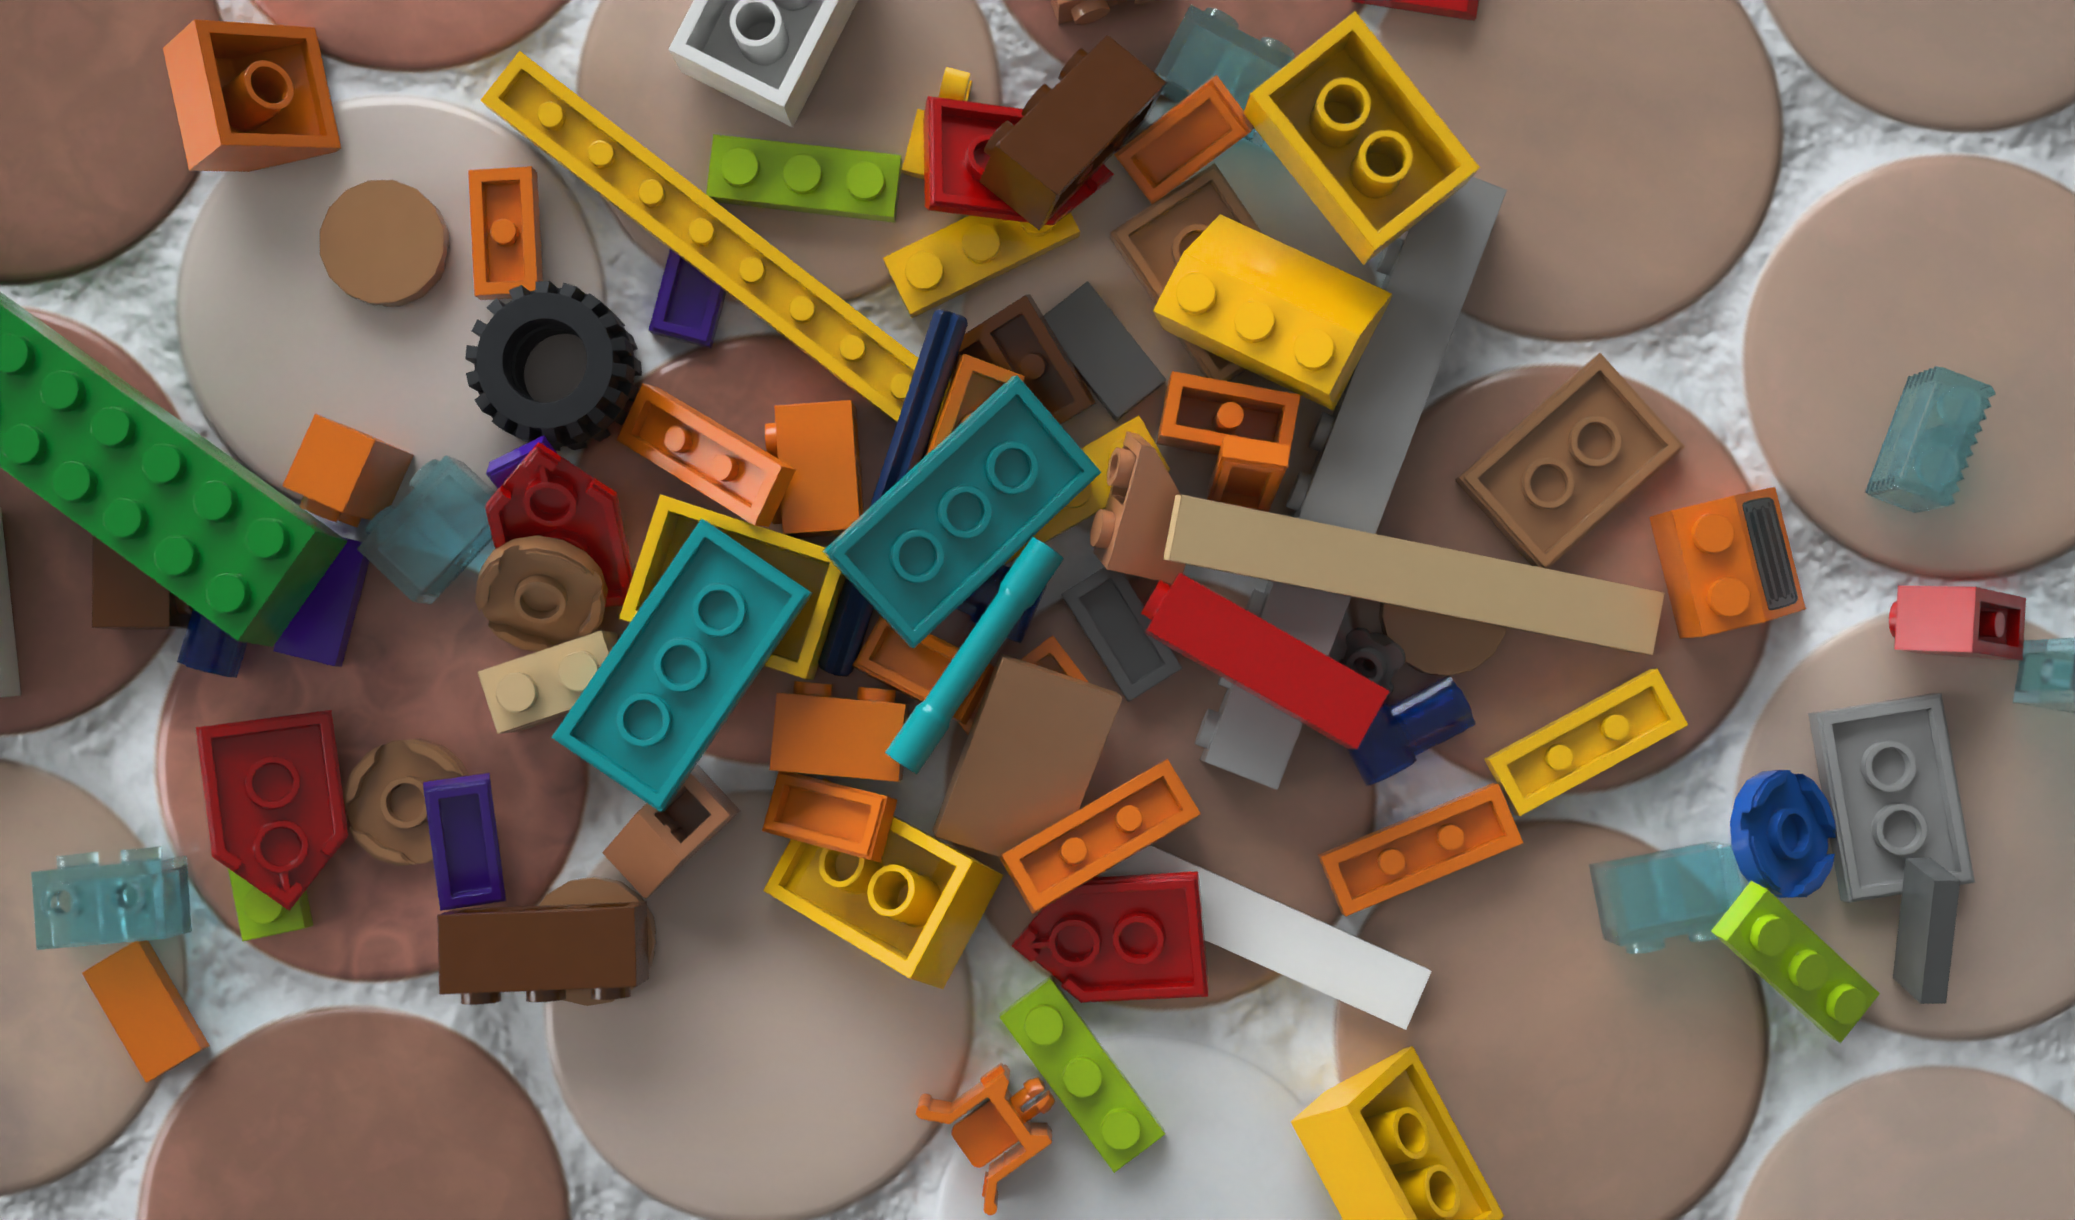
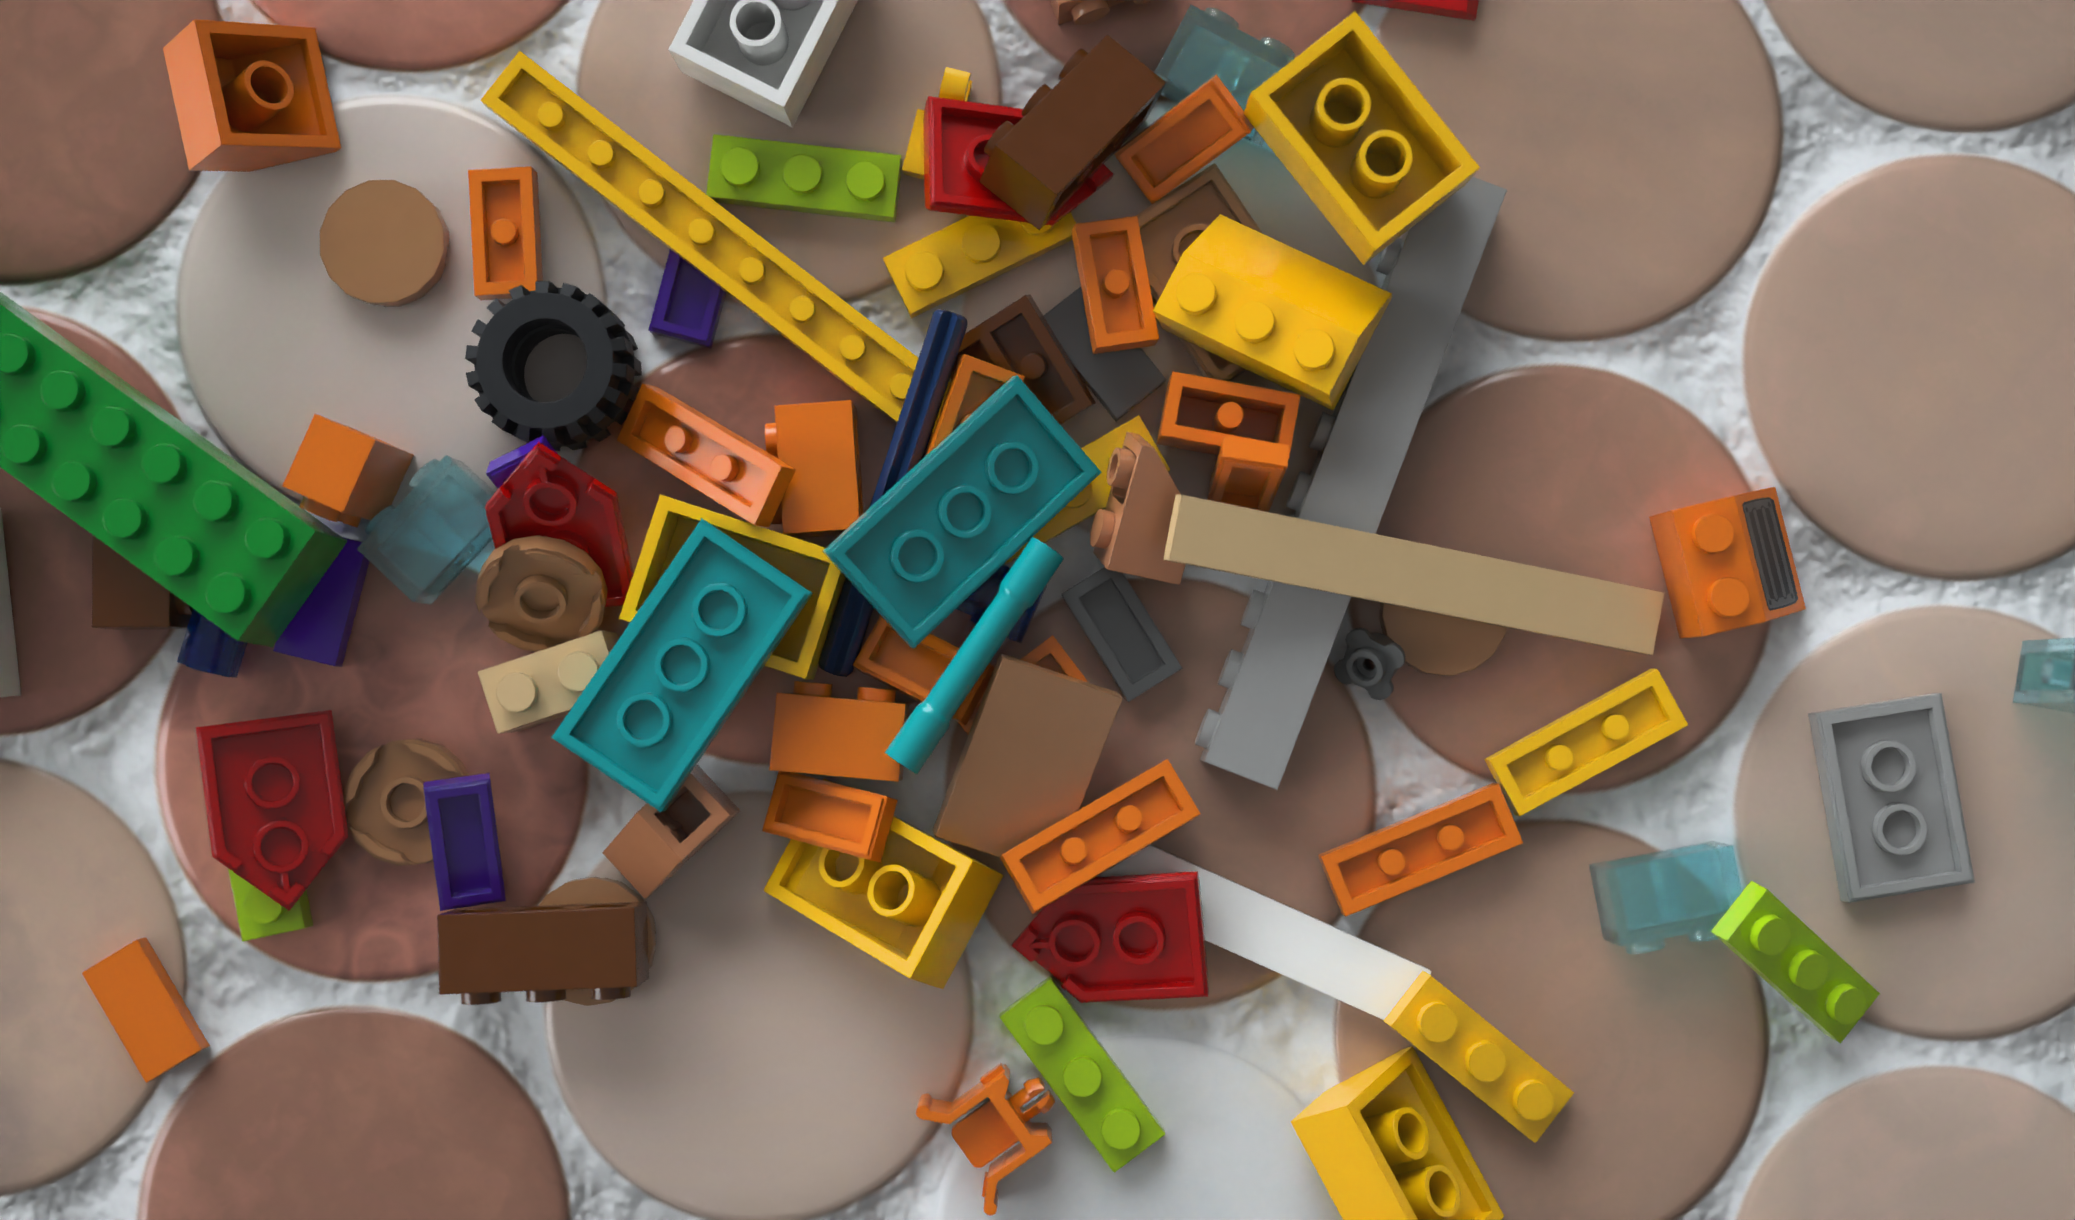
clear light blue brick [31,846,192,950] -> none
red brick [1141,573,1389,749] -> none
clear blue piece [1347,676,1476,786] -> none
medium nougat tile [1455,353,1685,569] -> none
blue tile [1730,770,1836,898] -> none
clear light blue brick [1865,366,1996,513] -> none
slope [1889,586,2026,661] -> none
dark grey tile [1893,858,1960,1004] -> none
none -> orange plate [1071,216,1159,354]
none -> yellow plate [1384,971,1574,1143]

